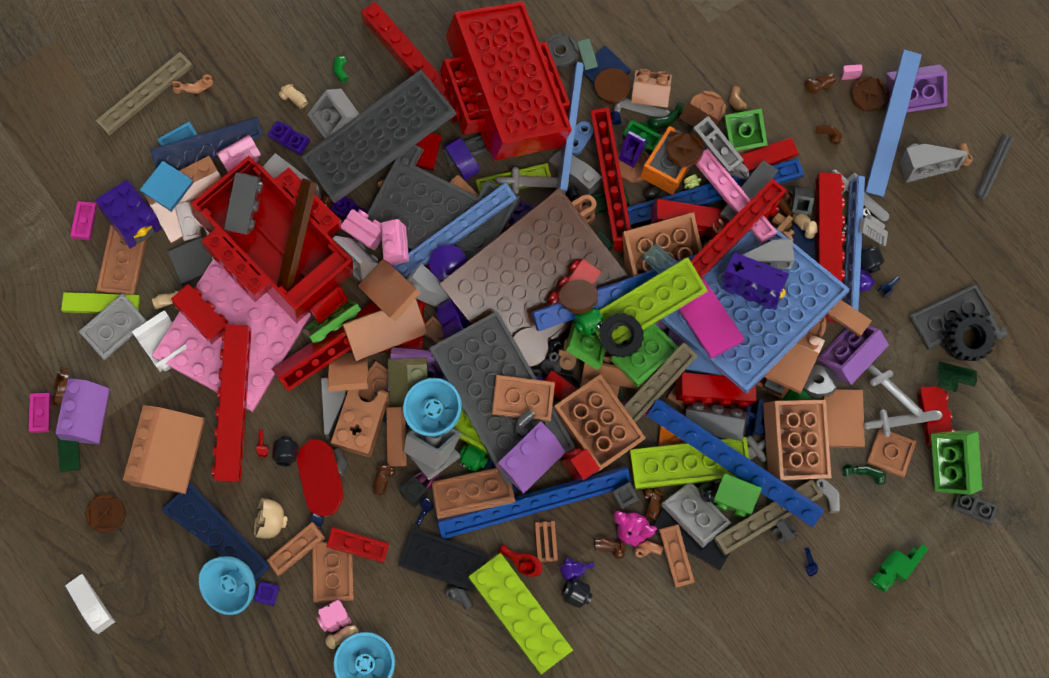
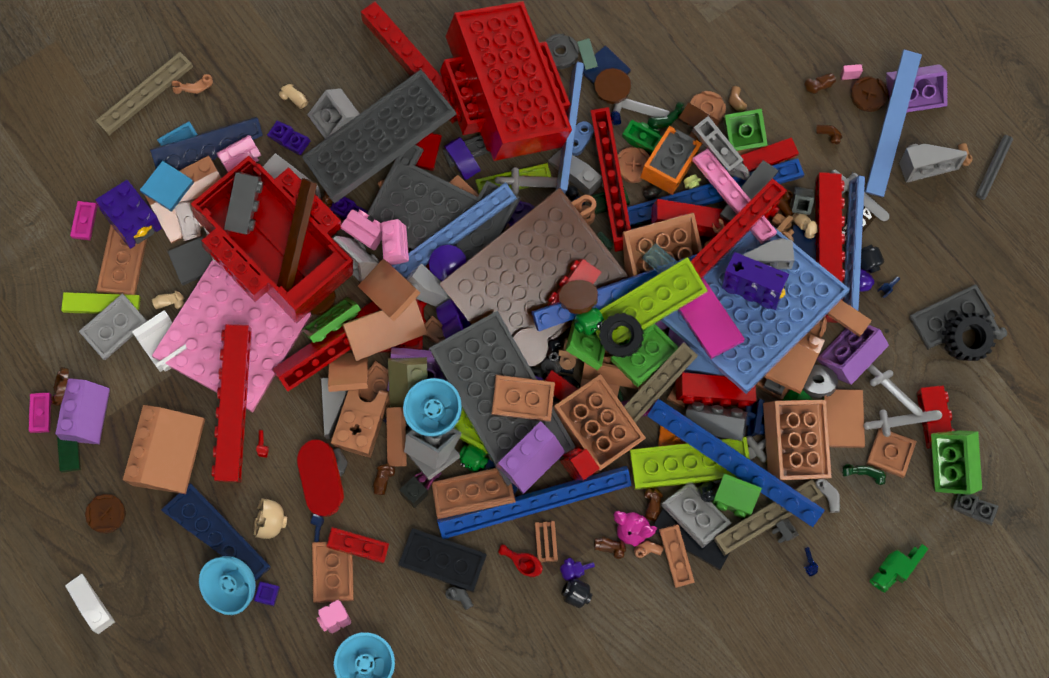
red brick [171,284,228,345] -> none
nougat tile [266,522,325,576] -> none
black head [272,436,298,467] -> none
red tile [308,284,348,323] -> none
tan arm [325,625,359,649] -> none
green arm [332,56,349,83] -> none
clear blue hand [415,498,433,526] -> none
lime plate [468,553,573,675] -> none
dark grey arm [515,409,536,437] -> none
dark grey tile [613,482,640,510] -> none
dark purple slope [618,131,648,168] -> none
nougat slope [631,69,672,108] -> none
reddish brown tile [666,132,703,167] -> none
light grey piece [859,214,888,247] -> none
clear green tile [937,361,977,392] -> none

